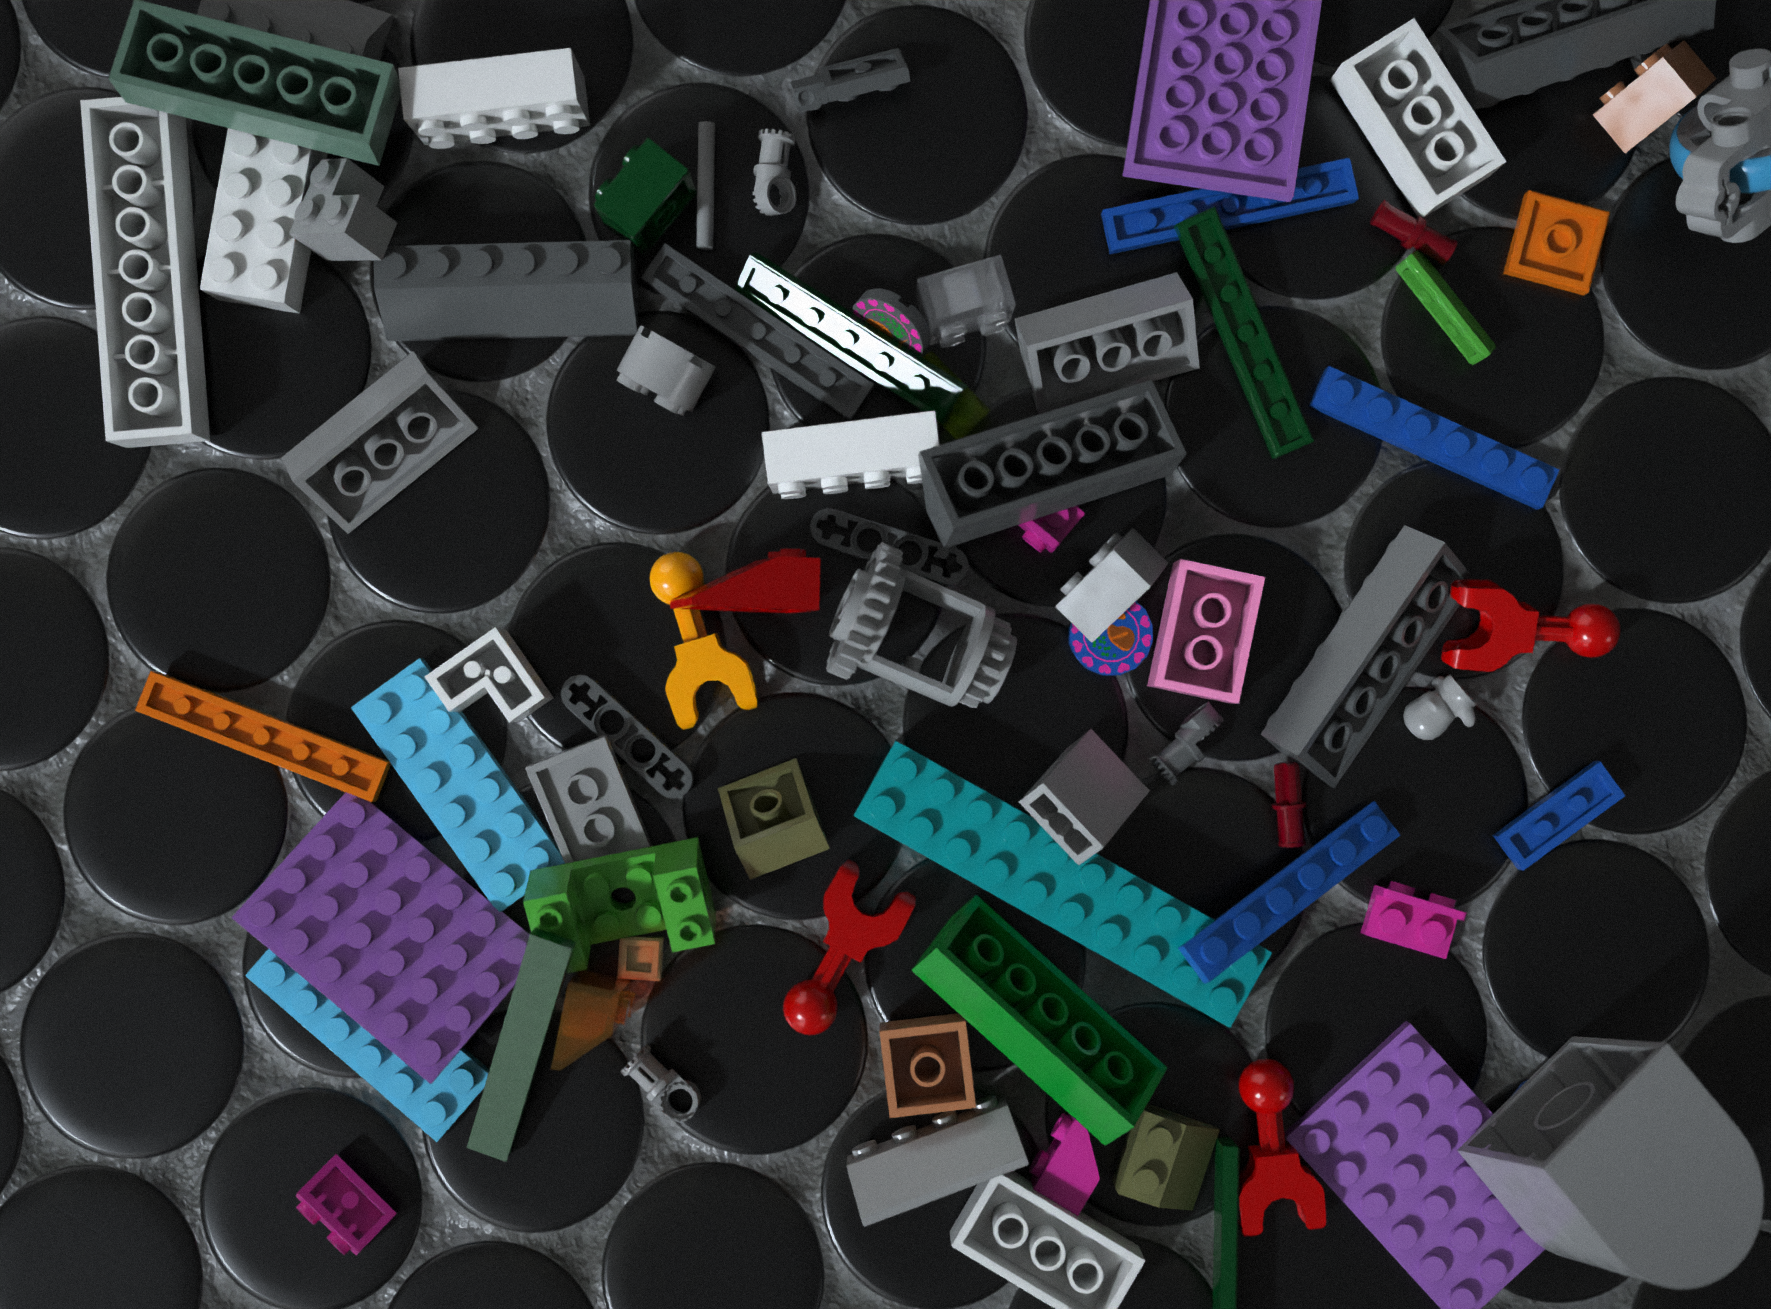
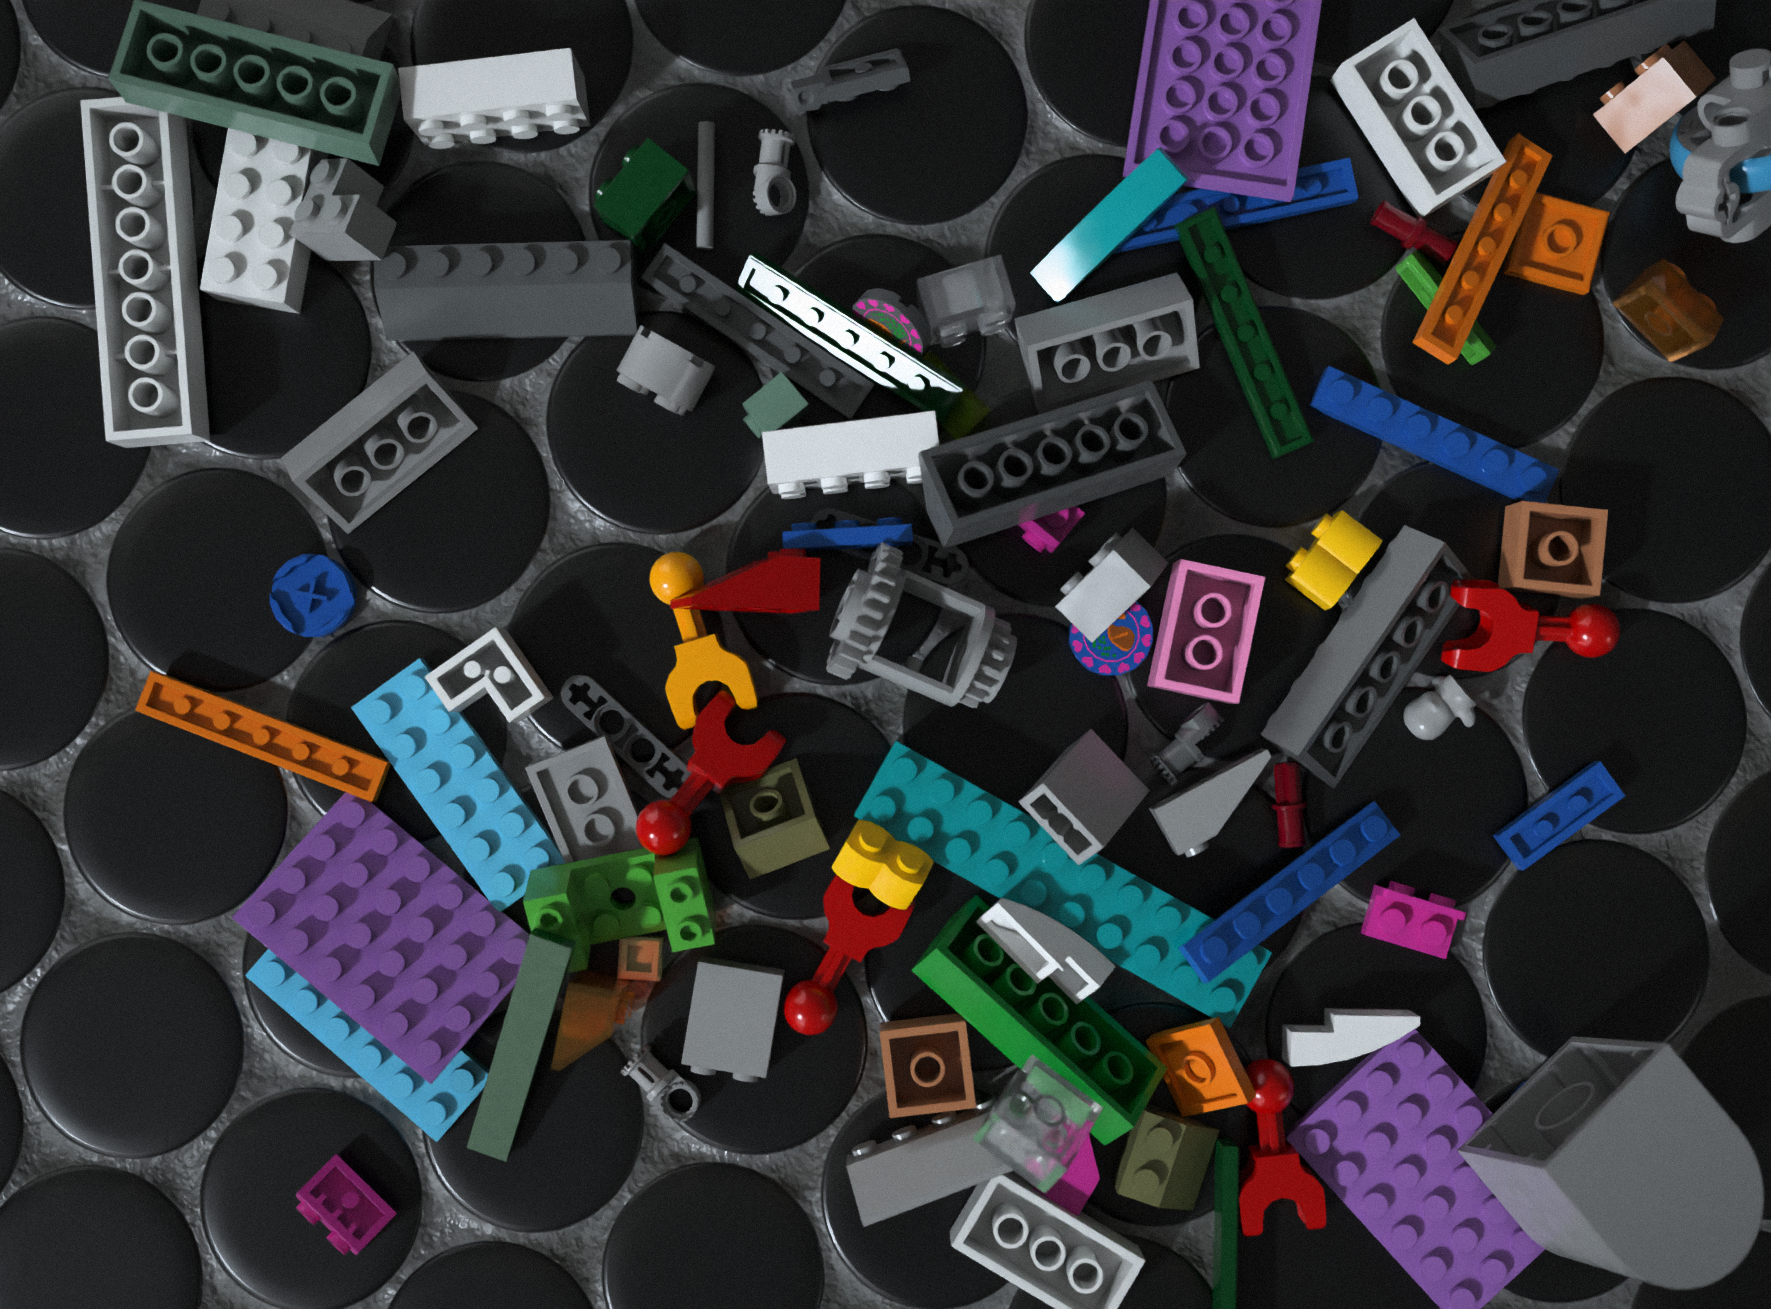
none -> blue tile [270,554,357,637]
none -> red piece [636,690,786,855]
none -> light grey brick [681,956,785,1082]
none -> sand green brick [742,371,810,439]
none -> blue plate [782,517,913,552]
none -> yellow brick [831,820,934,909]
none -> clear brick [972,1054,1103,1194]
none -> white slope [976,898,1116,1005]
none -> teal slope [1030,147,1189,304]
none -> orange plate [1145,1017,1257,1117]
none -> light grey slope [1149,748,1271,857]
none -> white slope [1282,1008,1420,1066]
none -> yellow brick [1285,510,1383,610]
none -> orange plate [1412,133,1553,365]
none -> nougat brick [1498,501,1608,598]
none -> clear orange slope [1612,259,1724,362]

